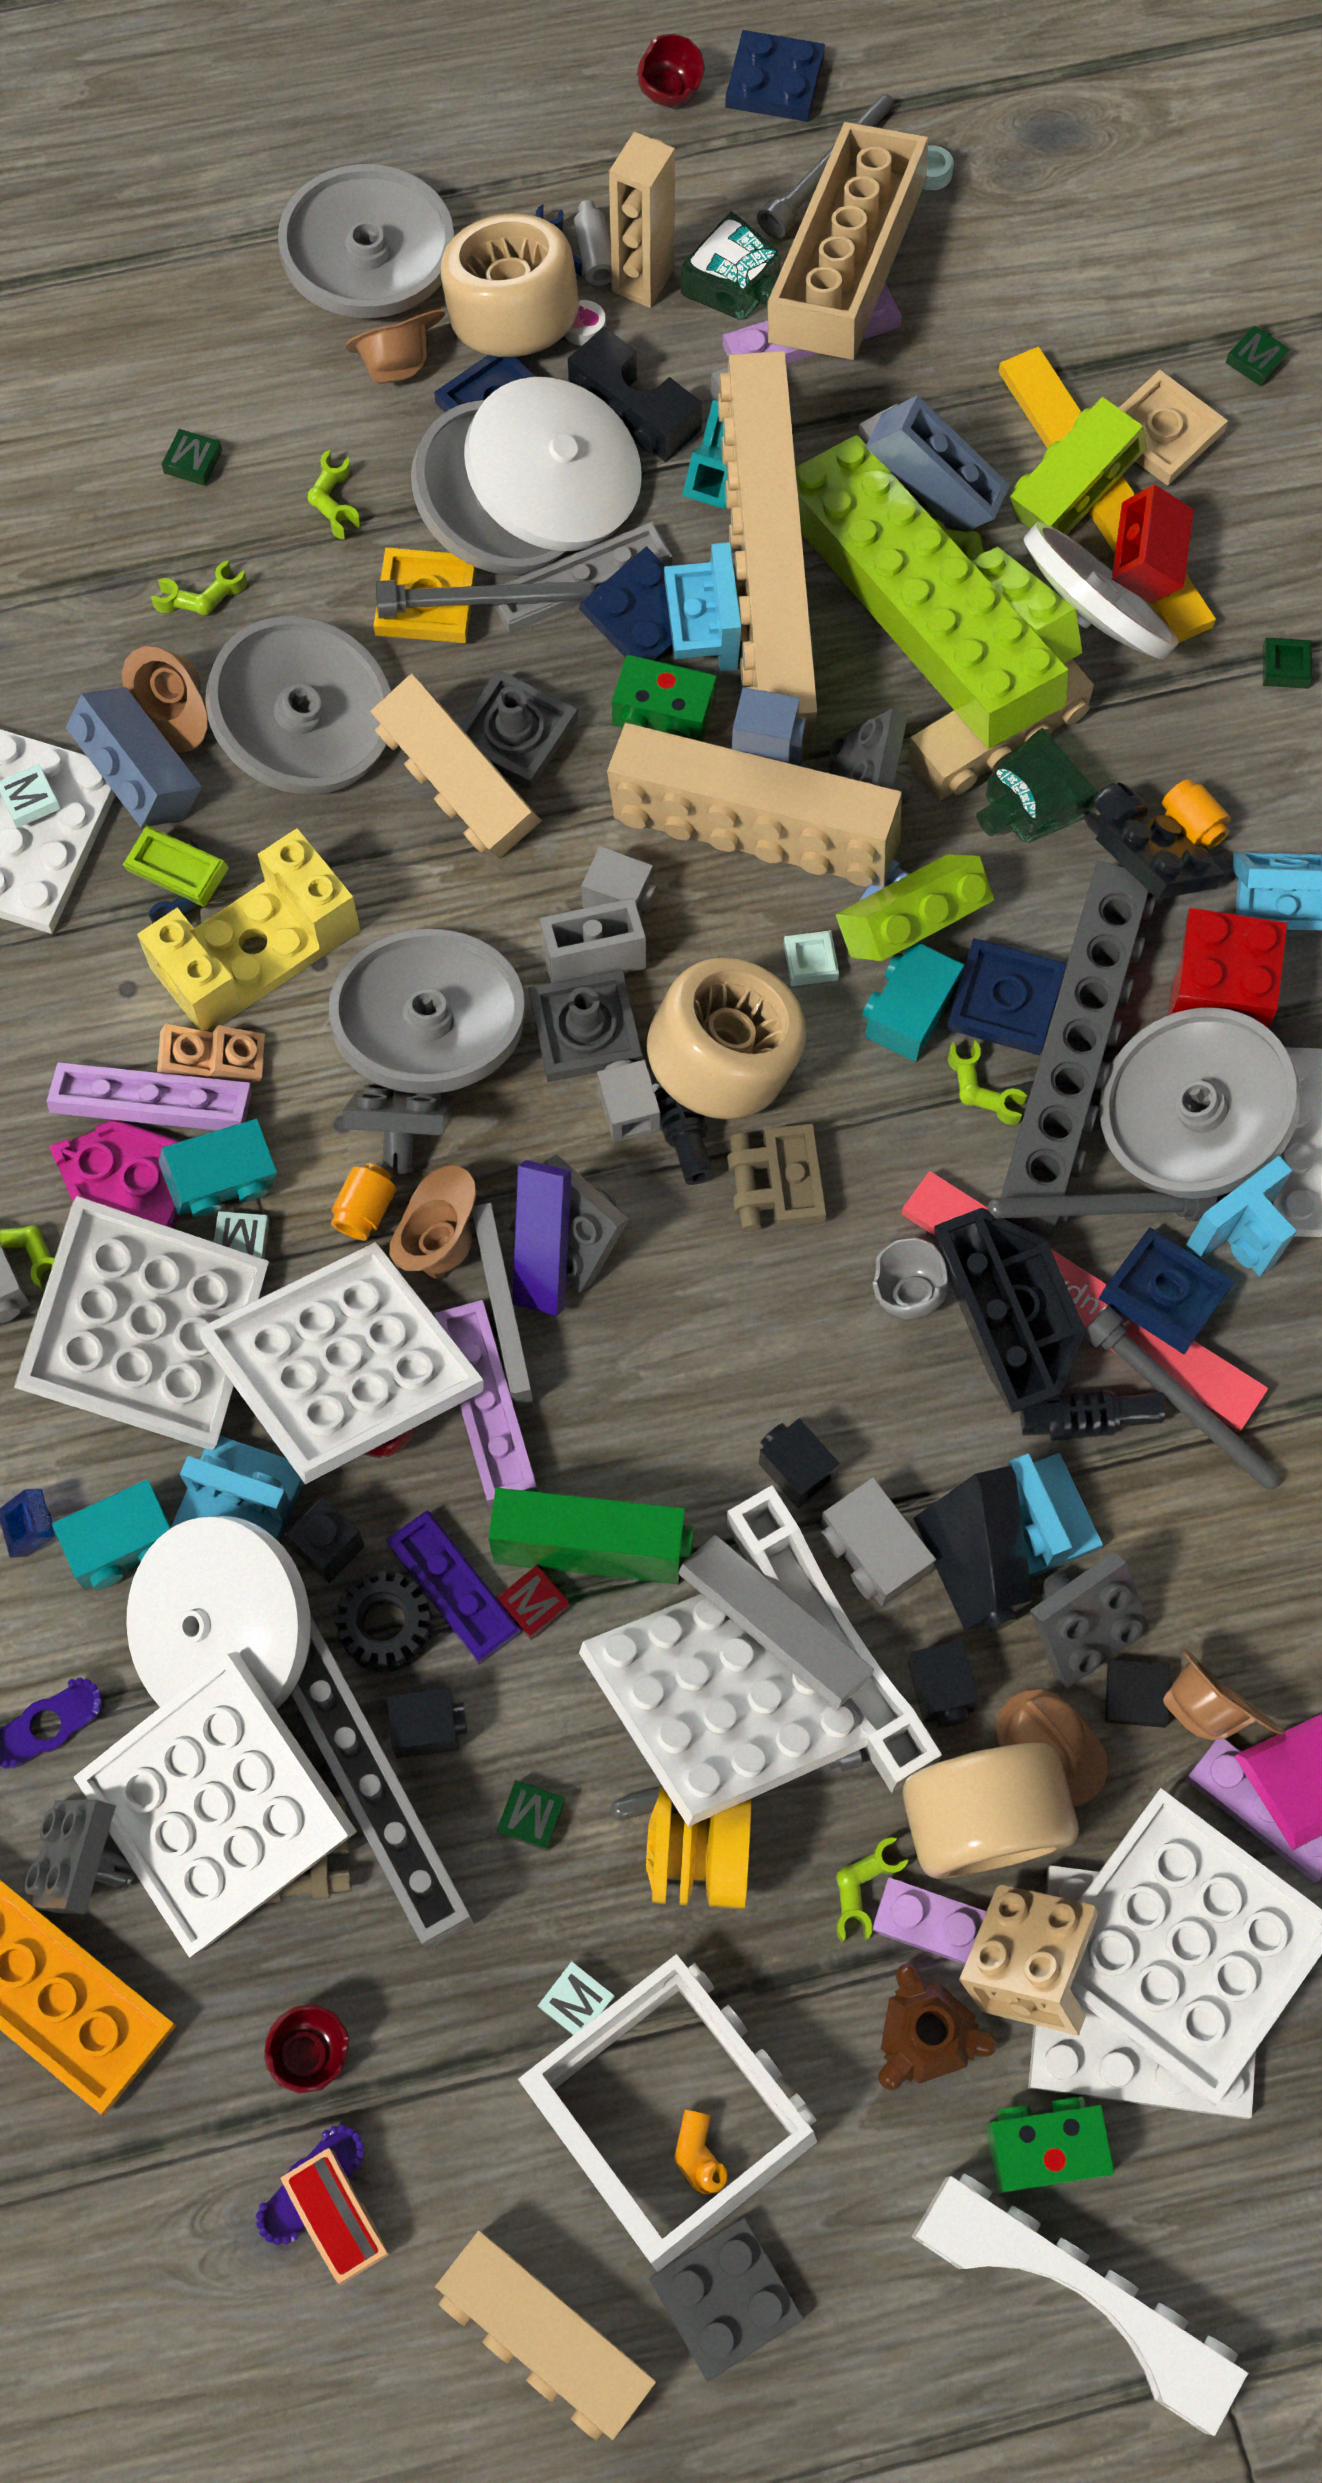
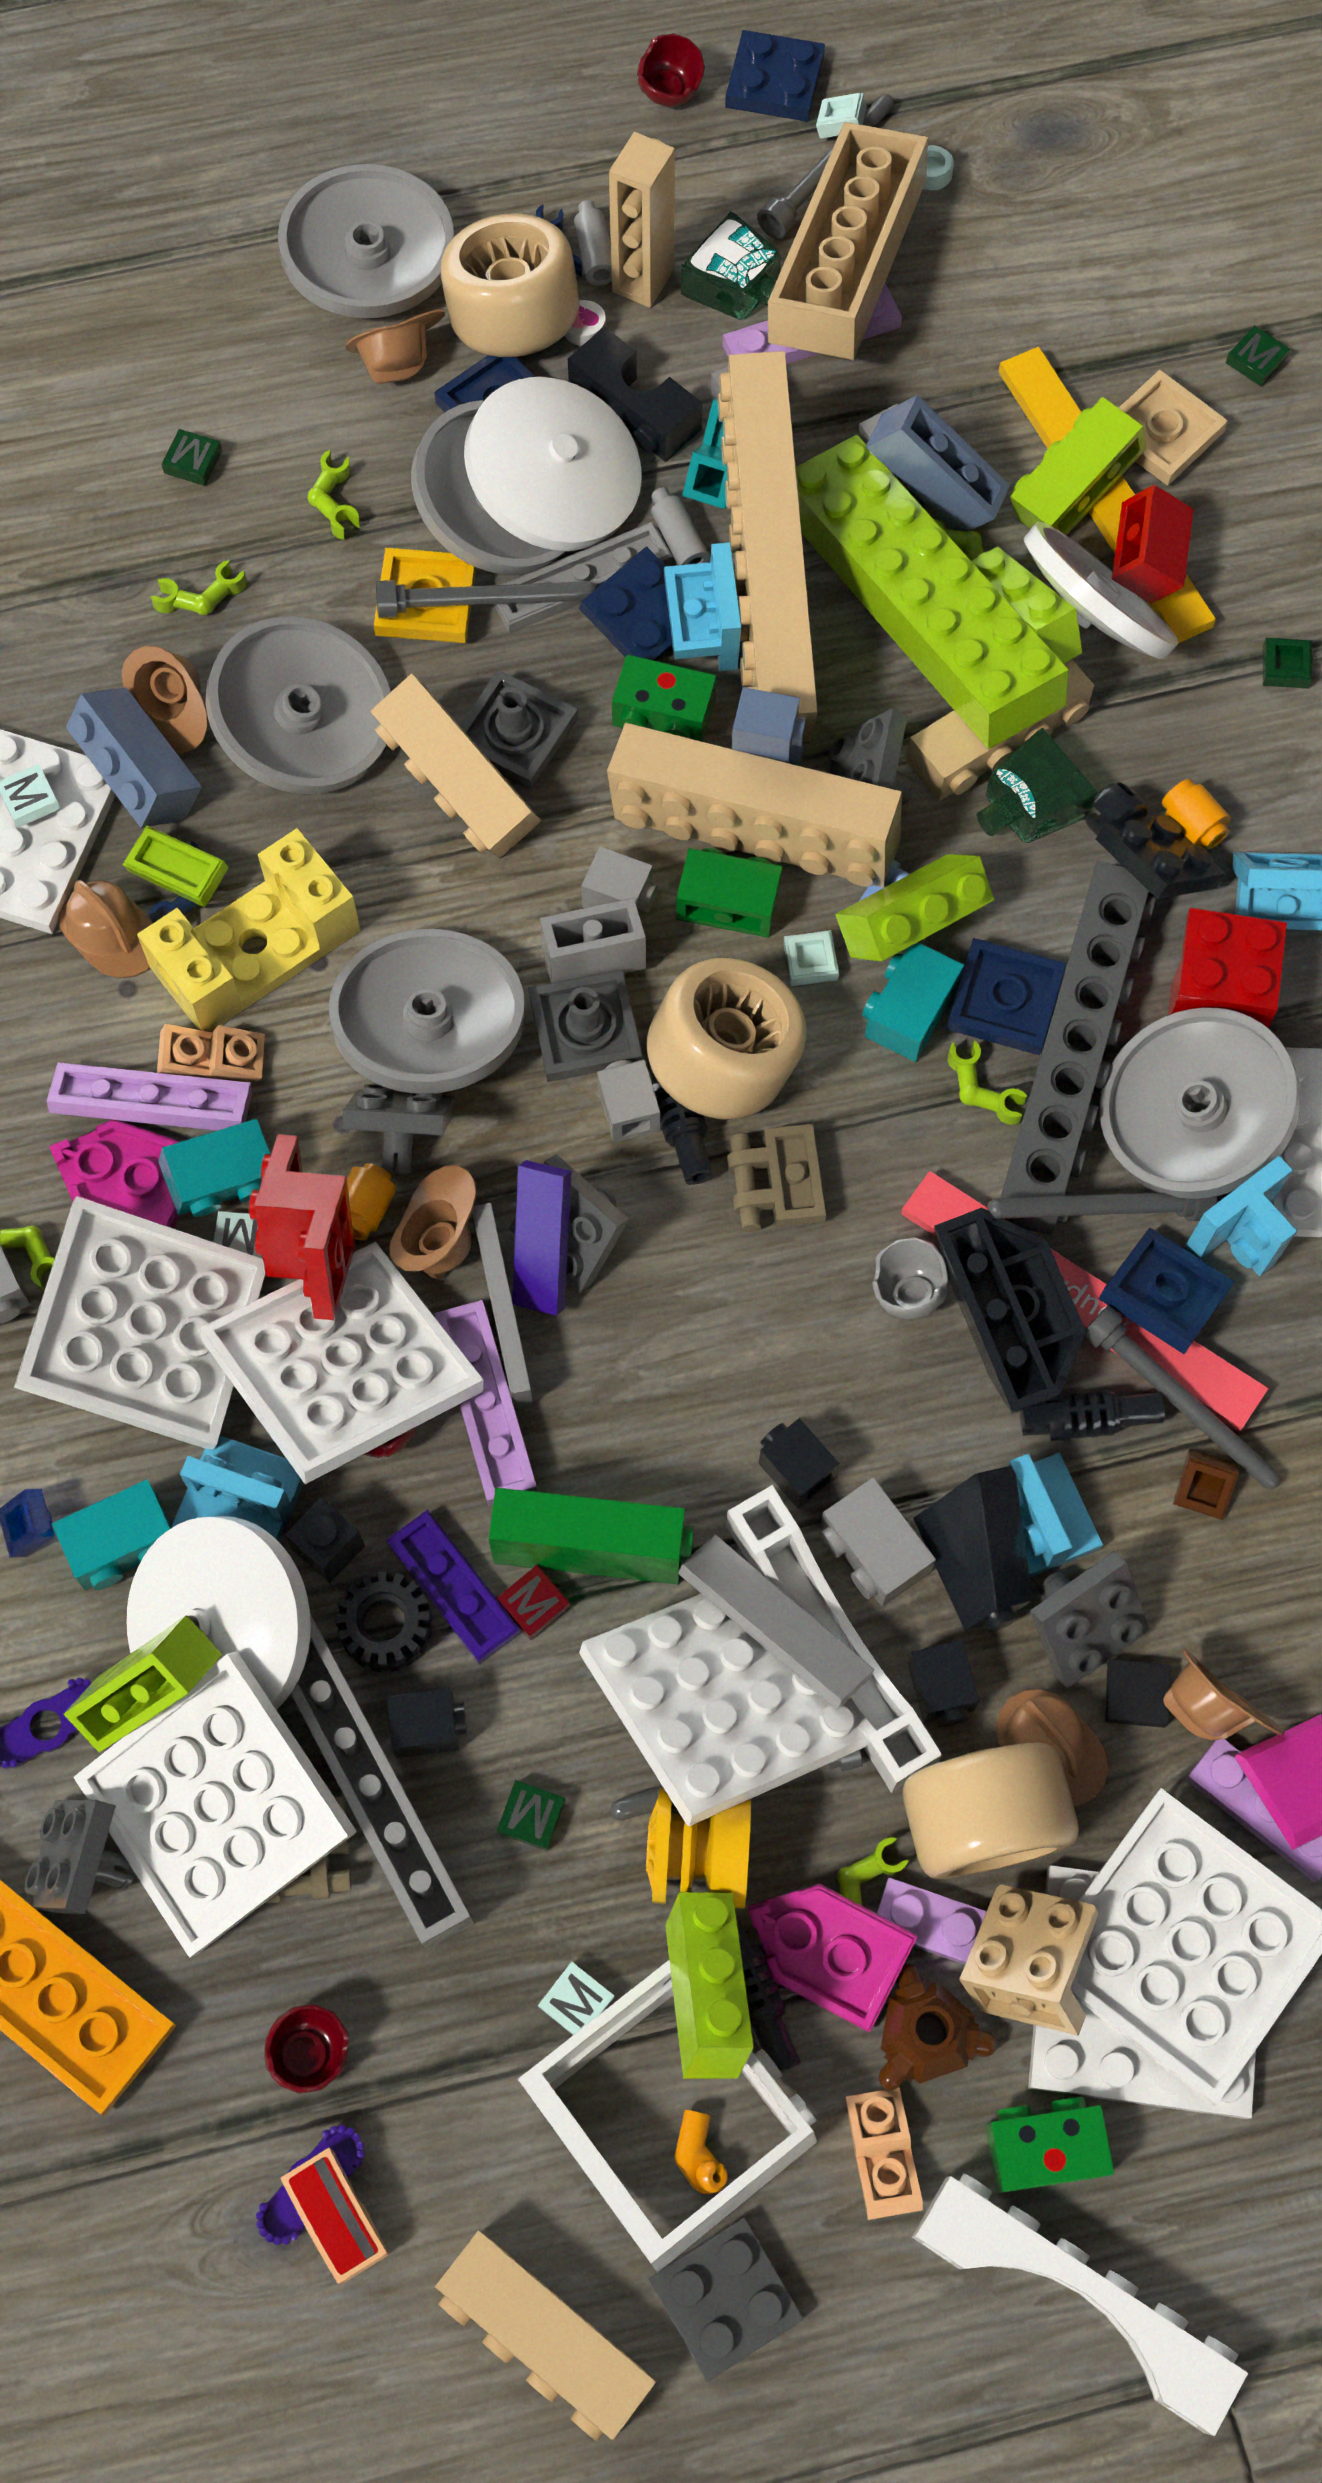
none -> medium nougat piece [59,880,153,978]
none -> lime brick [64,1615,222,1753]
none -> red bracket [249,1134,355,1320]
none -> light grey cylinder [651,487,710,565]
none -> lime brick [665,1892,754,2079]
none -> green brick [676,848,782,938]
none -> black hinge [737,1920,801,2072]
none -> dark pink tile [747,1884,918,2033]
none -> light aqua tile [816,93,867,139]
none -> light nougat slope [845,2087,923,2220]
none -> reddish brown slope [1173,1449,1239,1520]

